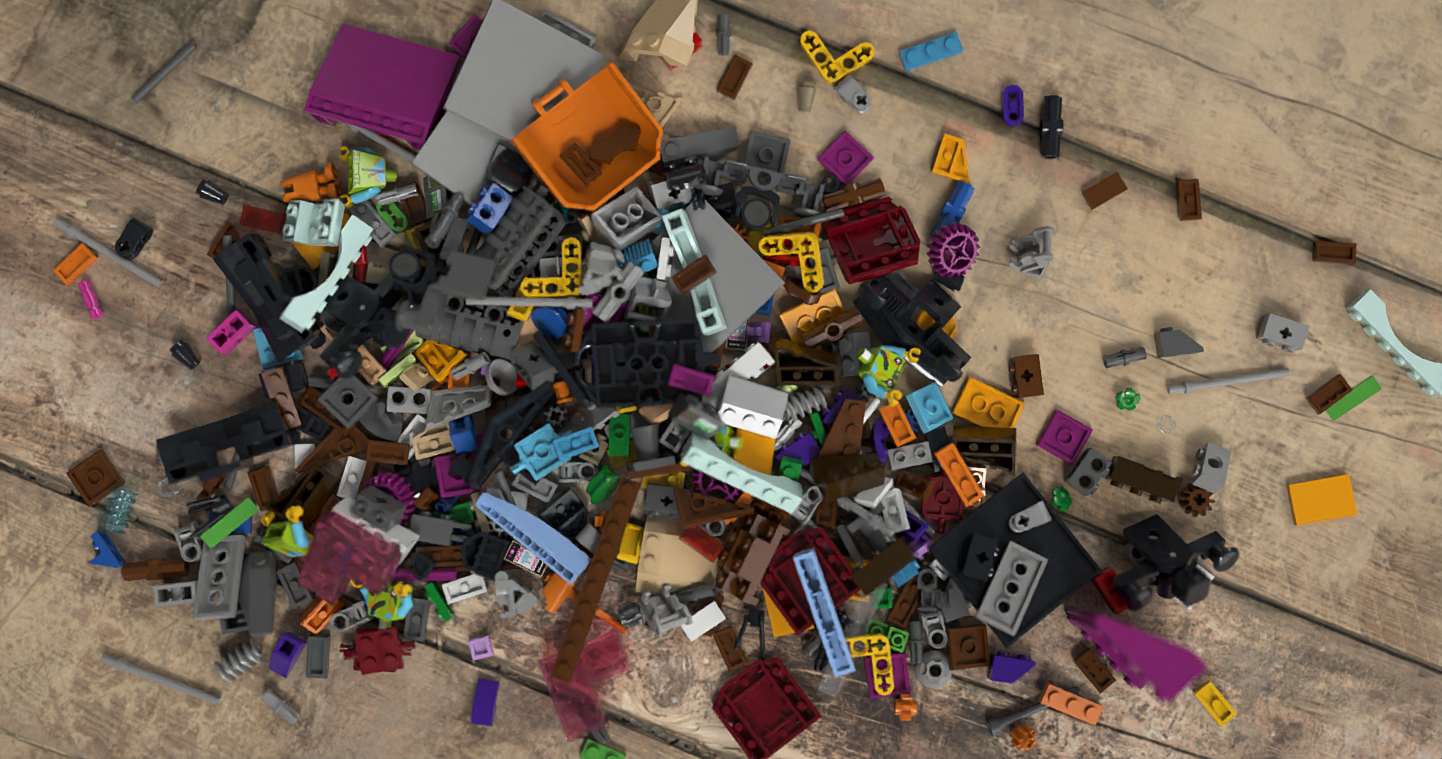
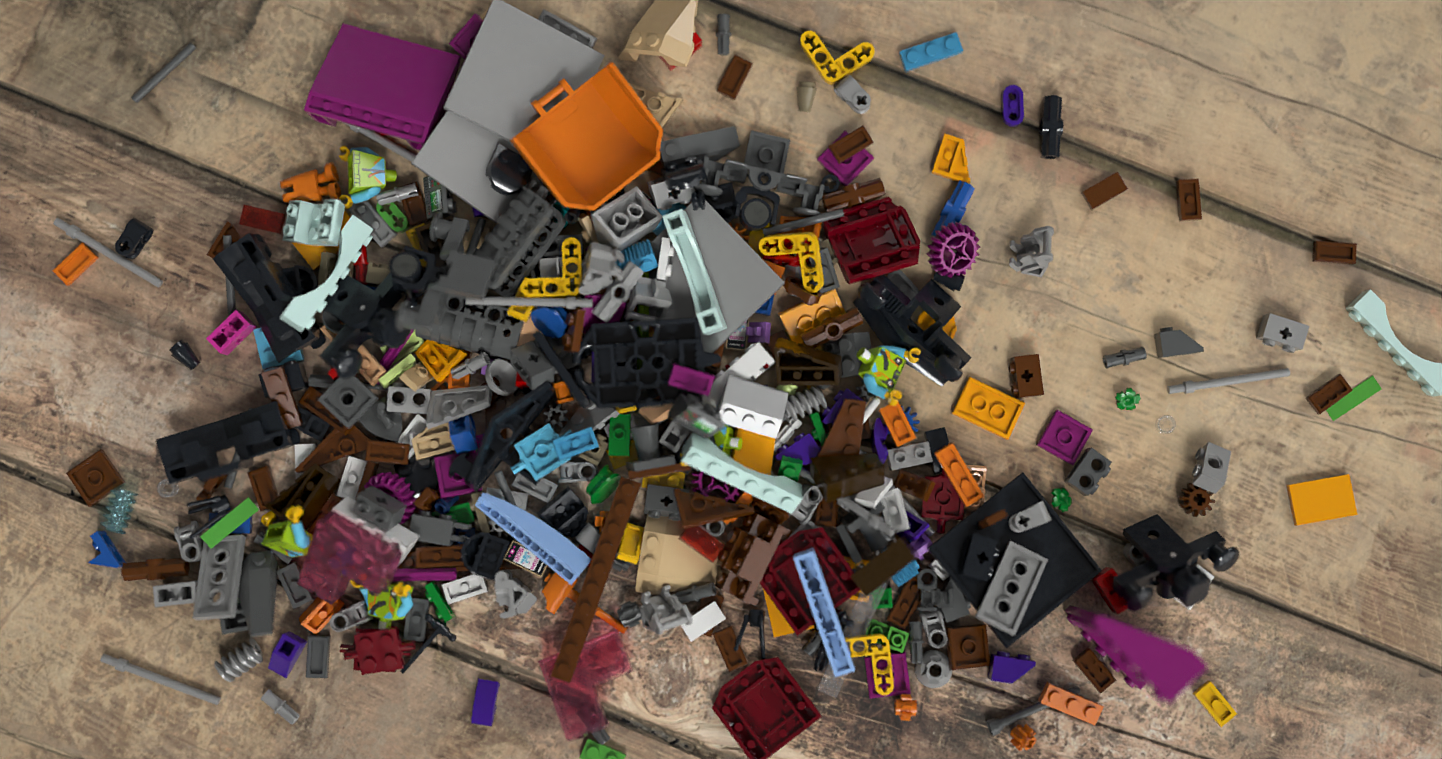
dark pink axle [78,280,103,320] -> none
black cone [196,179,229,205] -> none
black tile [411,553,438,580] -> none
dark grey pin [426,193,465,248] -> none
blue brick [466,183,514,235] -> none
lavender tile [468,635,494,661] -> none
reddish brown tile [559,143,603,187] -> none
reddish brown tile [589,125,641,165] -> none
reddish brown plate [671,254,718,296] -> none
medium azure plate [906,382,954,434] -> none
dark brown wedge [953,426,1016,476] -> none
dark brown wedge [1105,456,1183,504] -> none
none -> black piece [400,614,457,674]
none -> reddish brown tile [828,125,874,164]
none -> reddish brown tile [977,509,1007,530]

